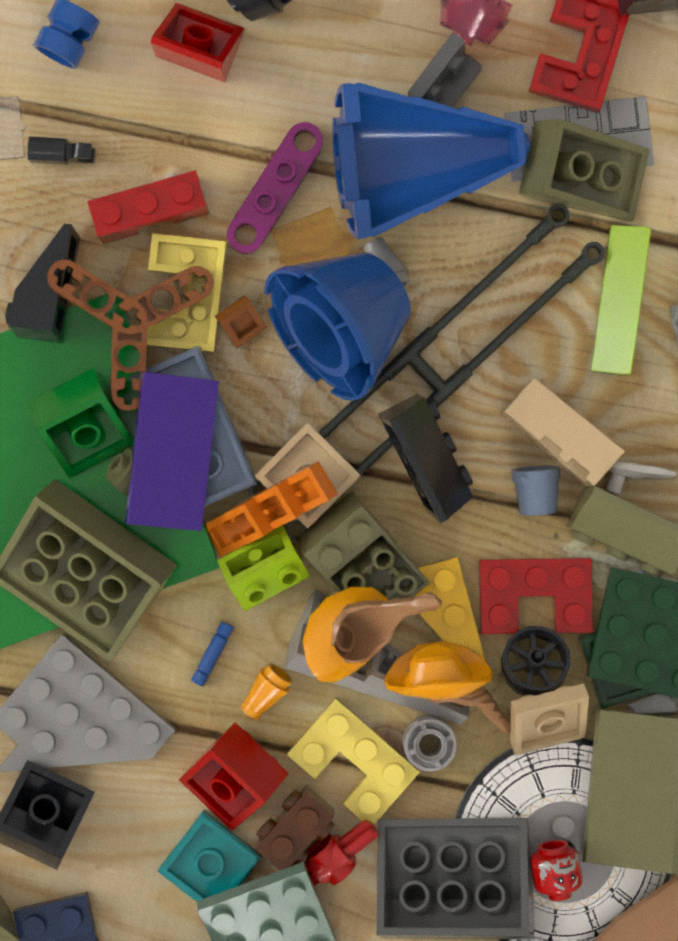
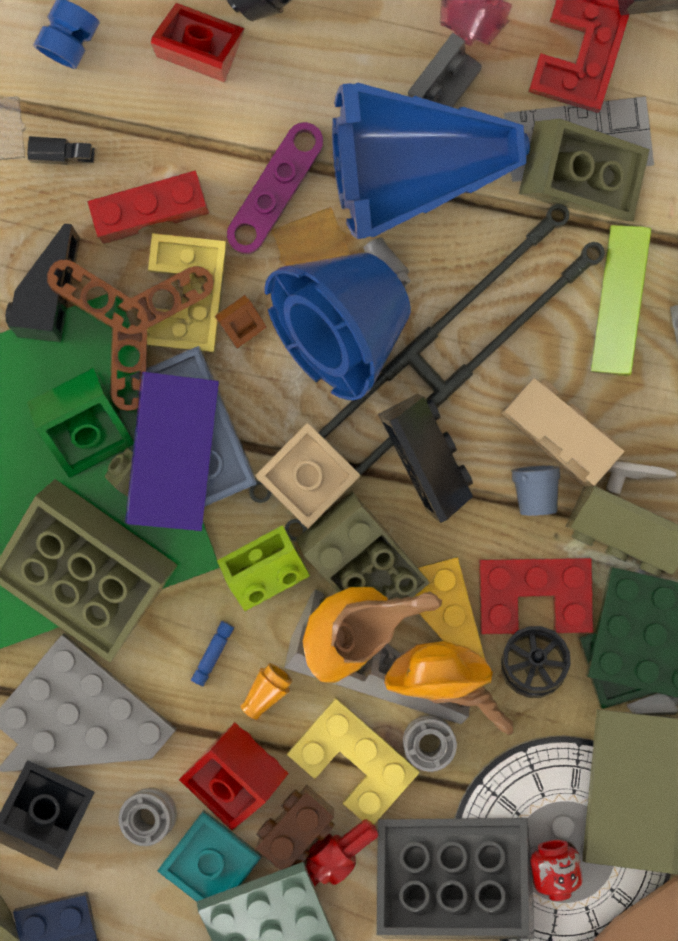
orange slope [204,461,338,557] -> none
tan plate [510,684,589,755] -> none
none -> light grey wheel [119,788,177,846]

